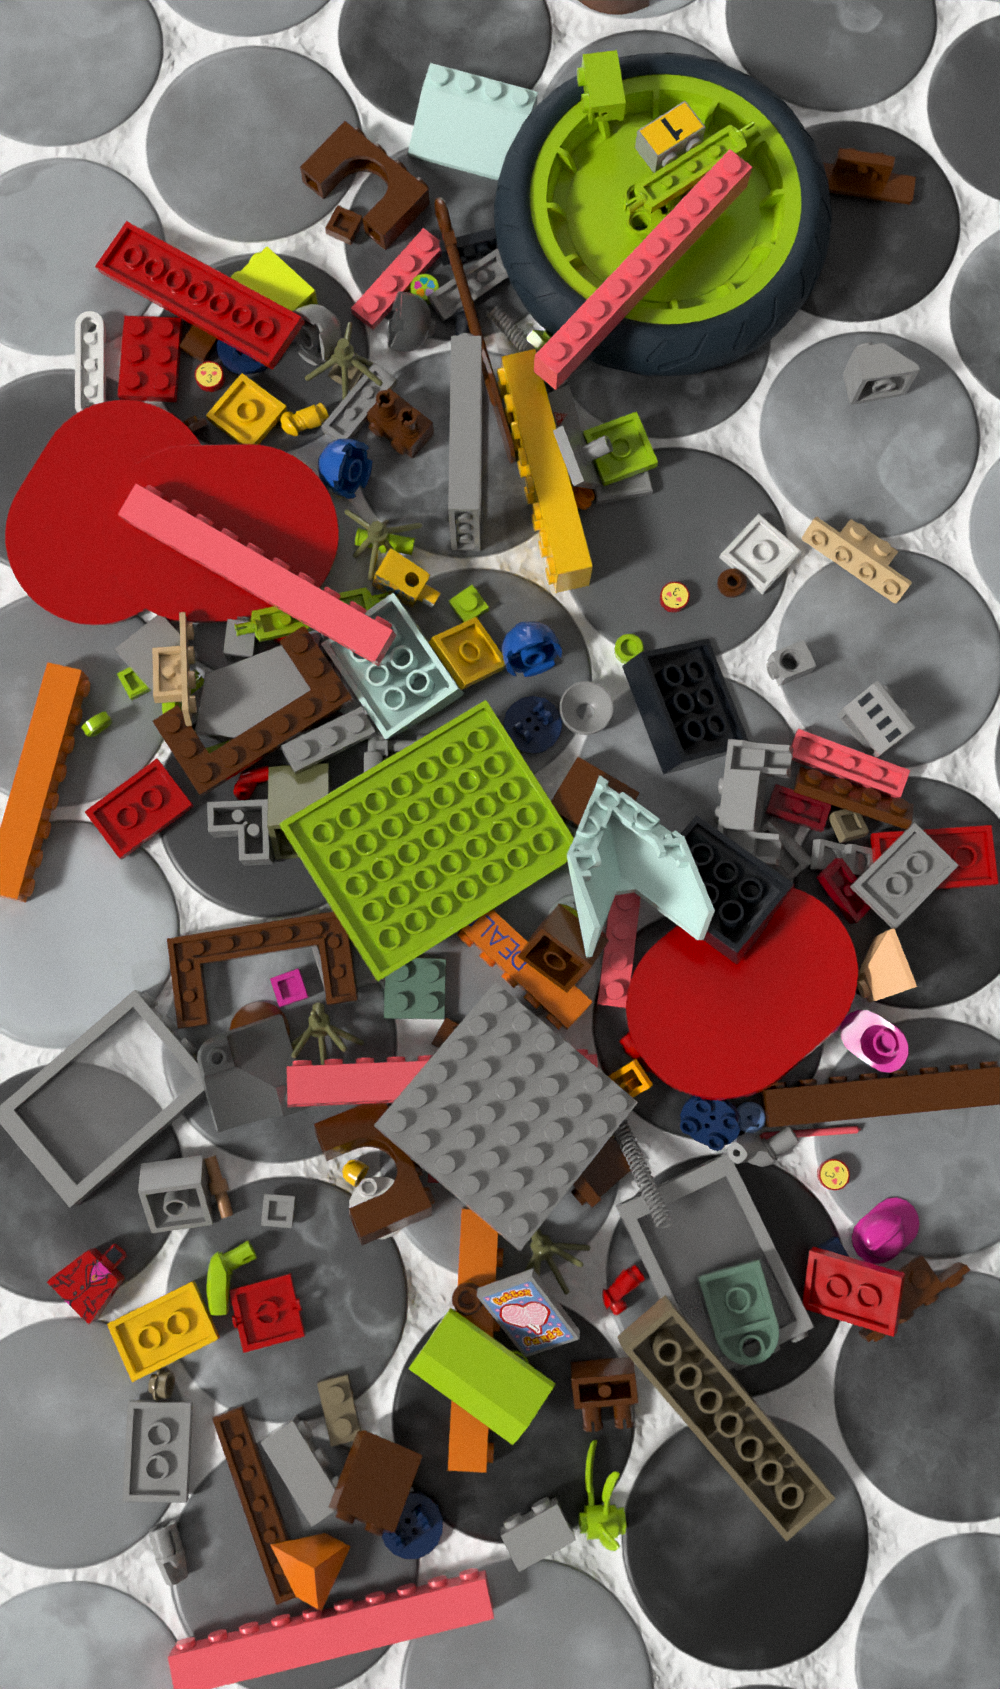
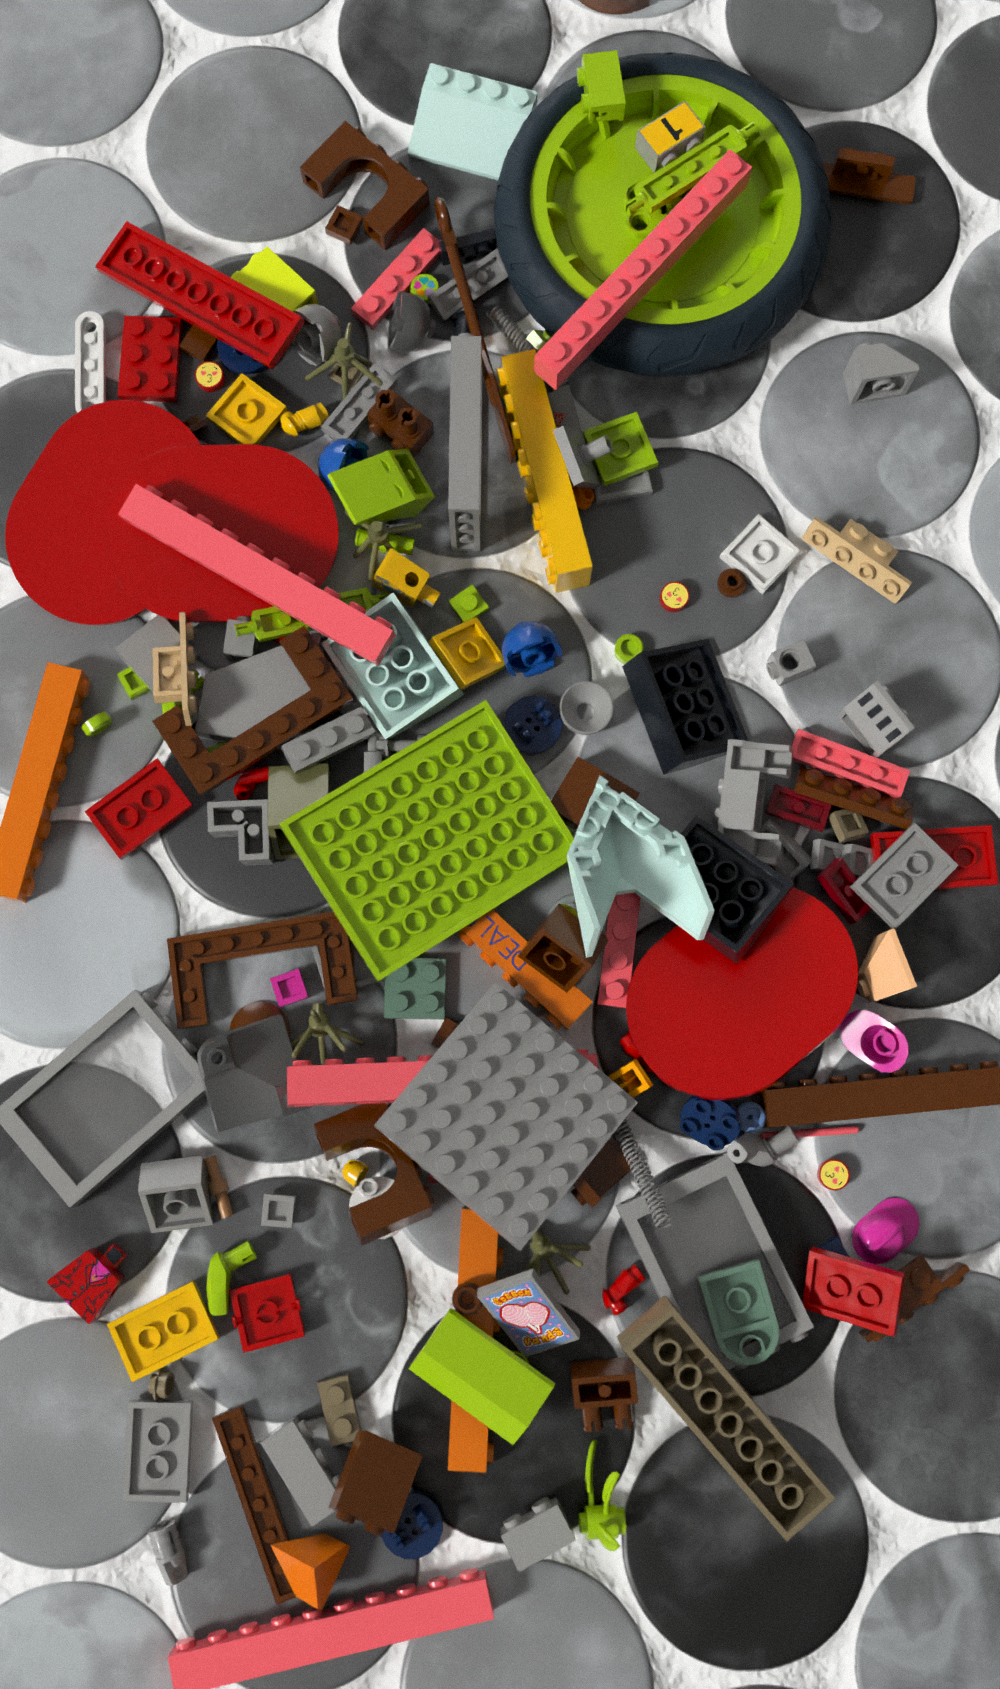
none -> lime slope [327,448,435,525]

